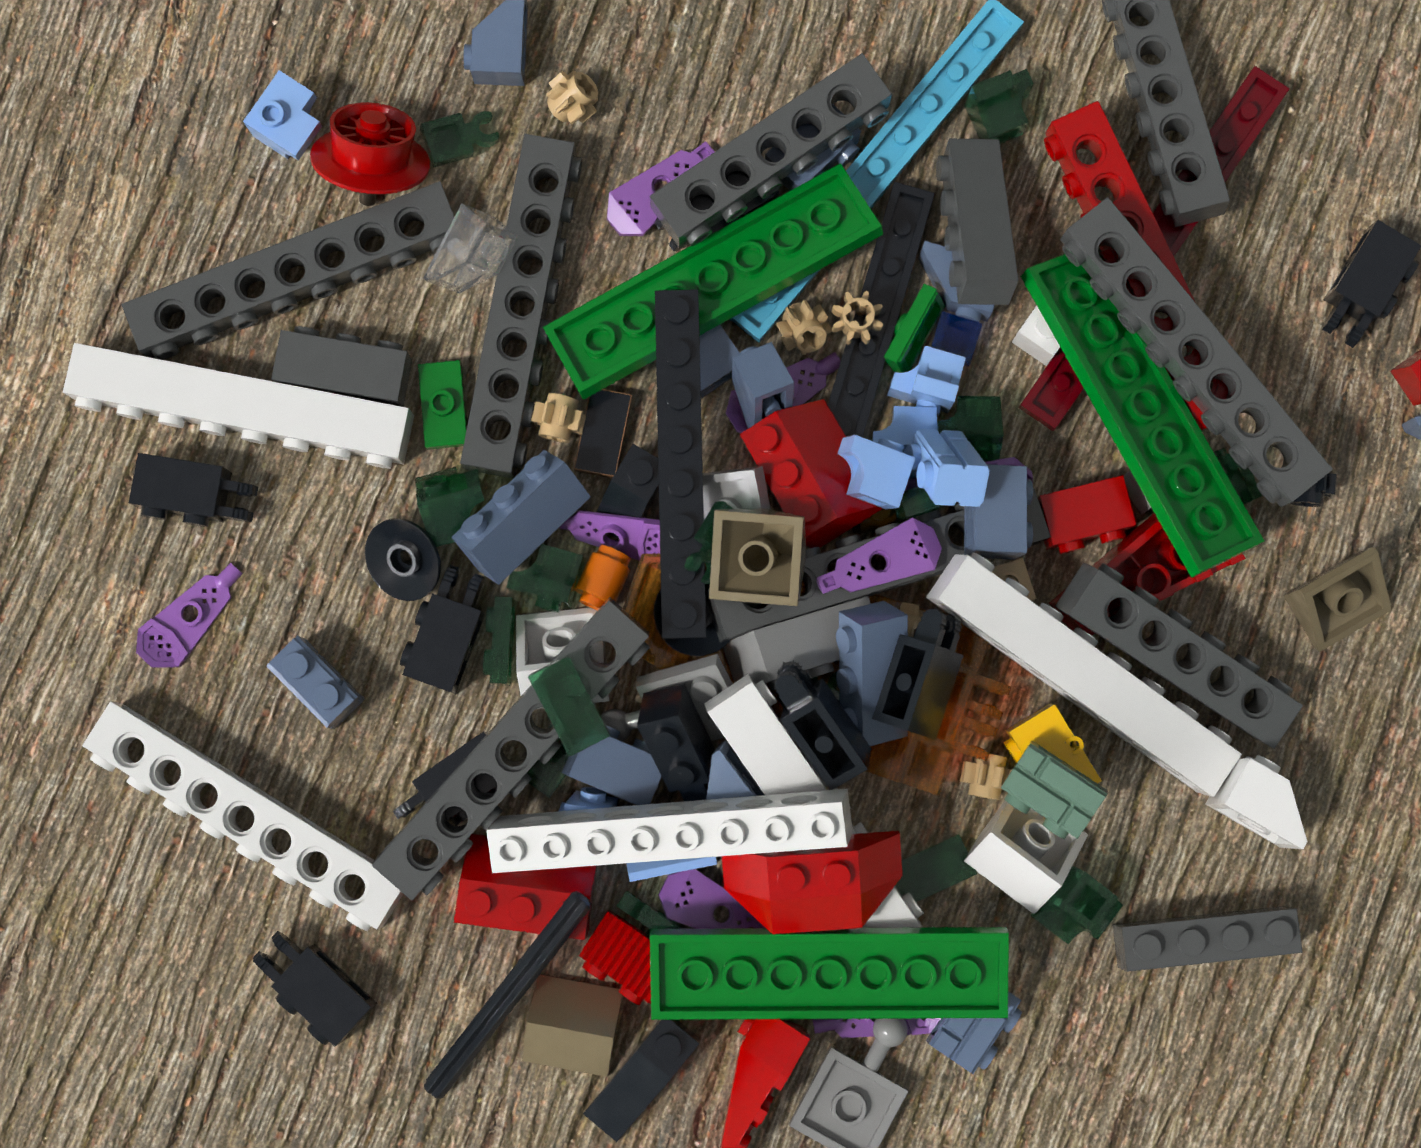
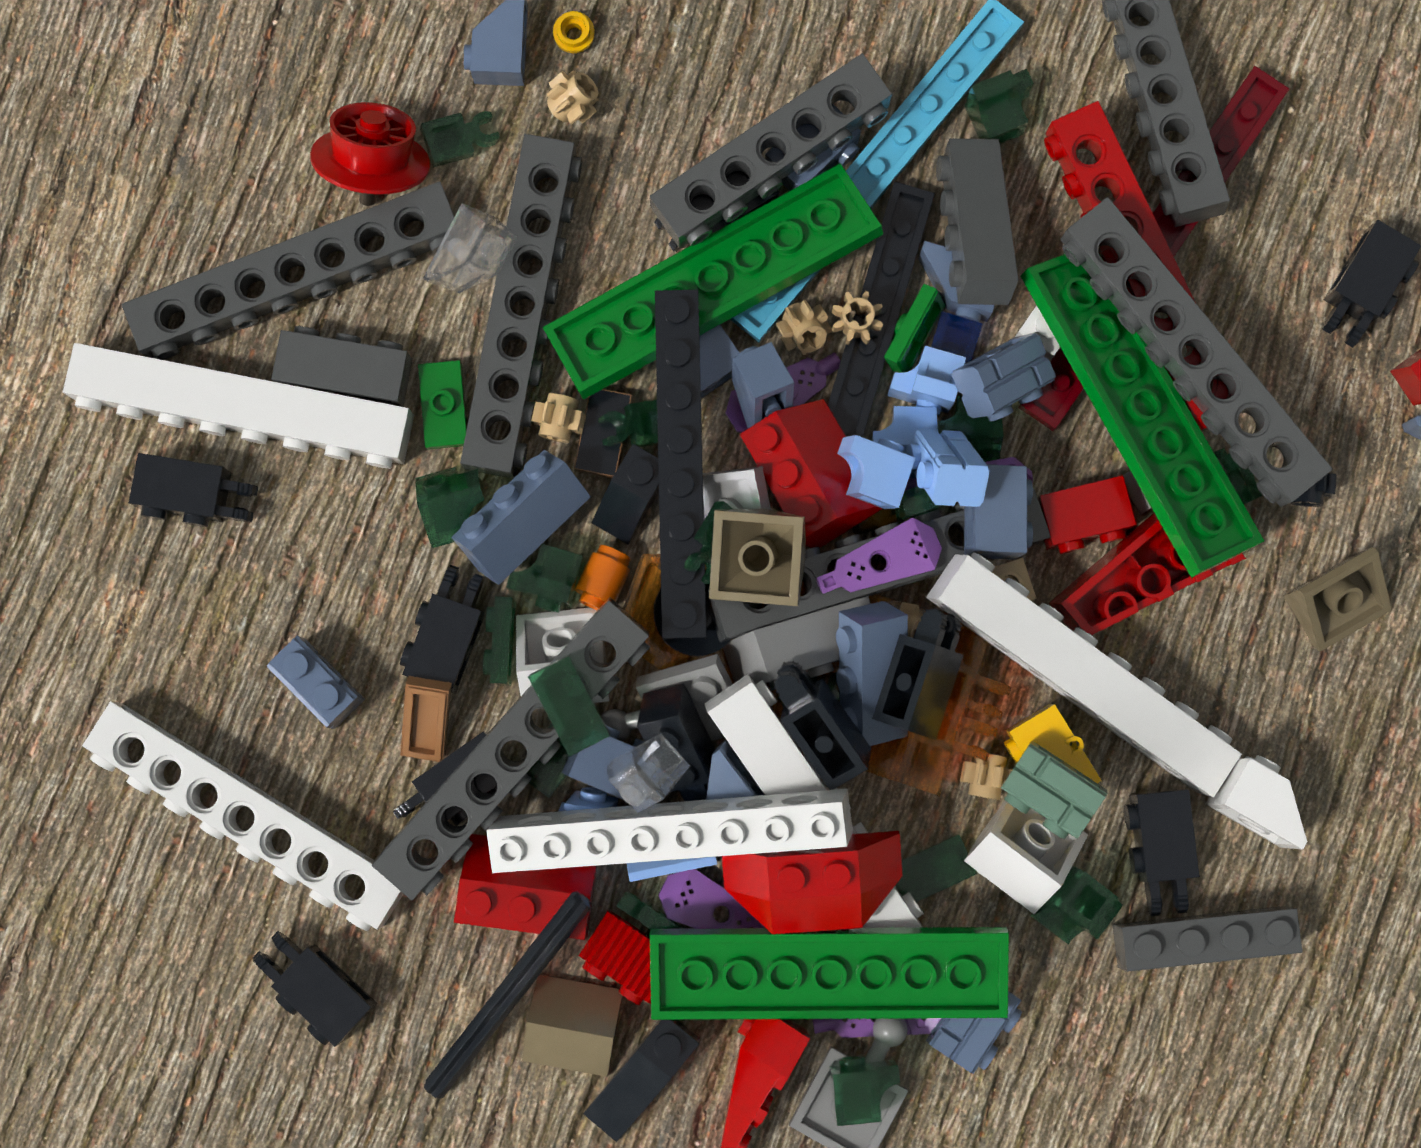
medium lavender piece [136,562,243,668] -> none
light blue brick [243,70,322,161] -> none
black dish [365,518,441,601] -> none
medium lavender piece [559,510,661,569] -> none
medium lavender piece [607,141,714,236] -> none
dark grey brick [1055,563,1303,749] -> none
none -> medium nougat tile [400,676,452,762]
none -> yellow plate [553,11,595,53]
none -> clear green plate [598,400,658,447]
none -> clear slope [607,733,690,813]
none -> clear green brick [829,1056,900,1126]
none -> sand blue brick [951,333,1056,421]
none -> black hinge [1124,790,1200,916]

